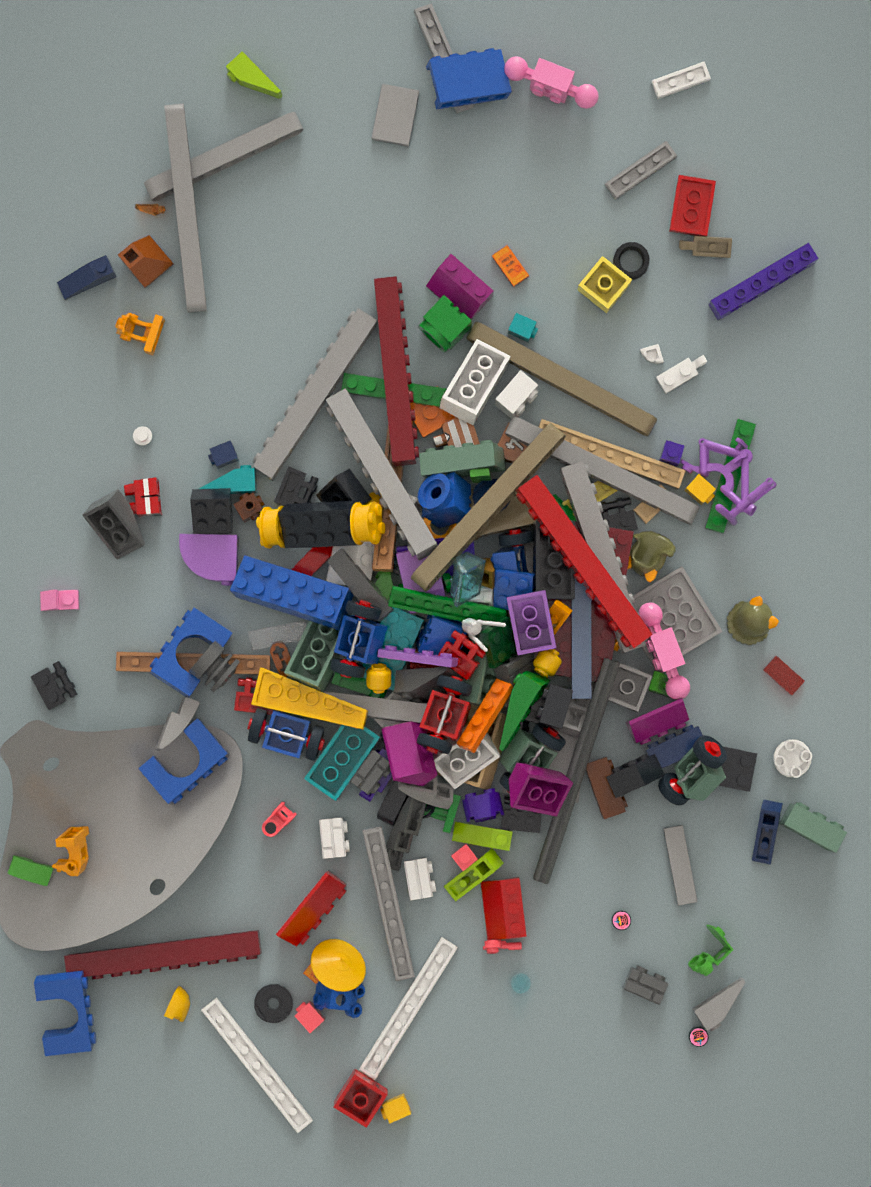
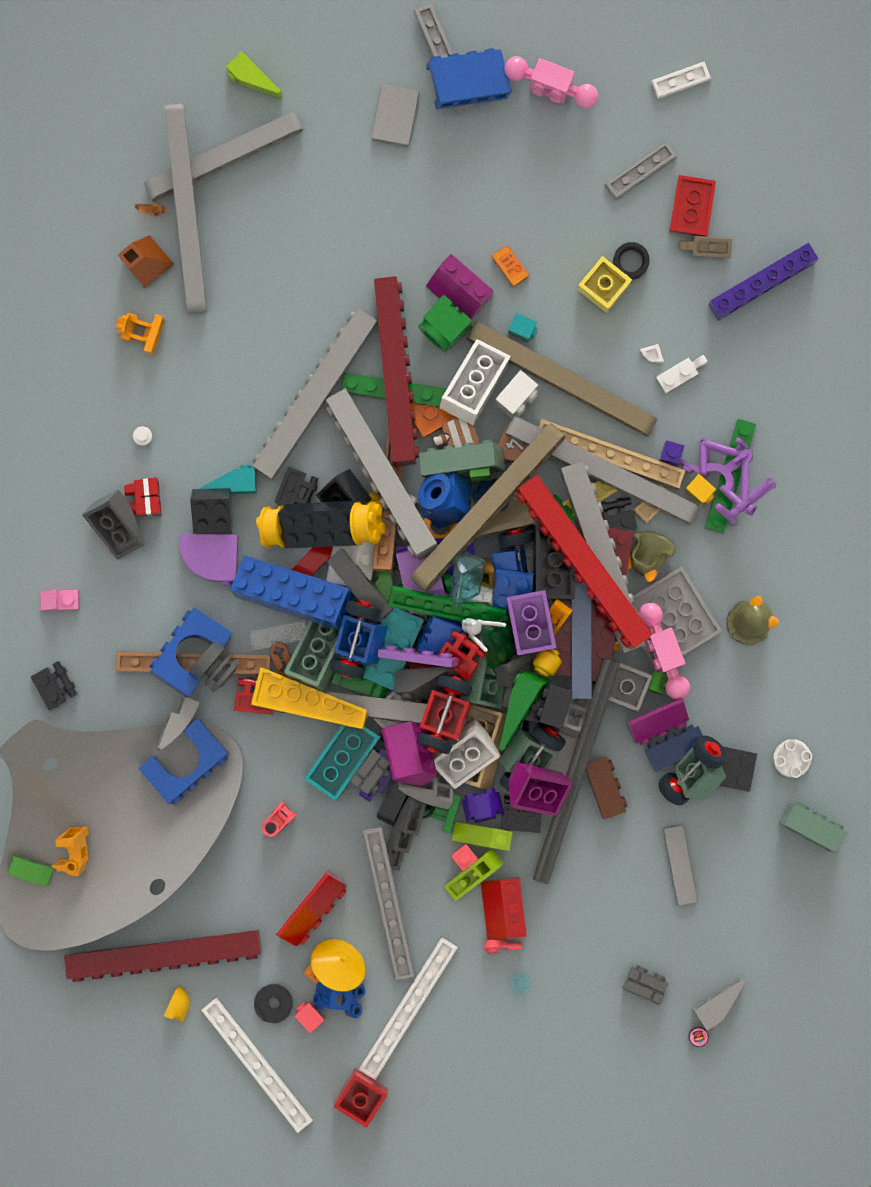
blue arch [34,971,96,1056] -> none
dark blue slope [57,255,117,300] -> none
dark blue brick [208,440,239,469] -> none
reddish brown brick [233,492,265,523] -> none
brick [247,708,325,761] -> none
white brick [319,817,350,859] -> none
yellow head [366,663,391,694] -> none
yellow brick [380,1093,412,1124] -> none
white brick [404,857,436,900] -> none
orange plate [456,678,513,753] -> none
black piece [606,754,665,798] -> none
tile [611,910,631,930] -> none
bright green piece [688,924,734,976] -> none
dark blue slope [752,800,783,865] -> none
clear red tile [763,656,805,696] -> none

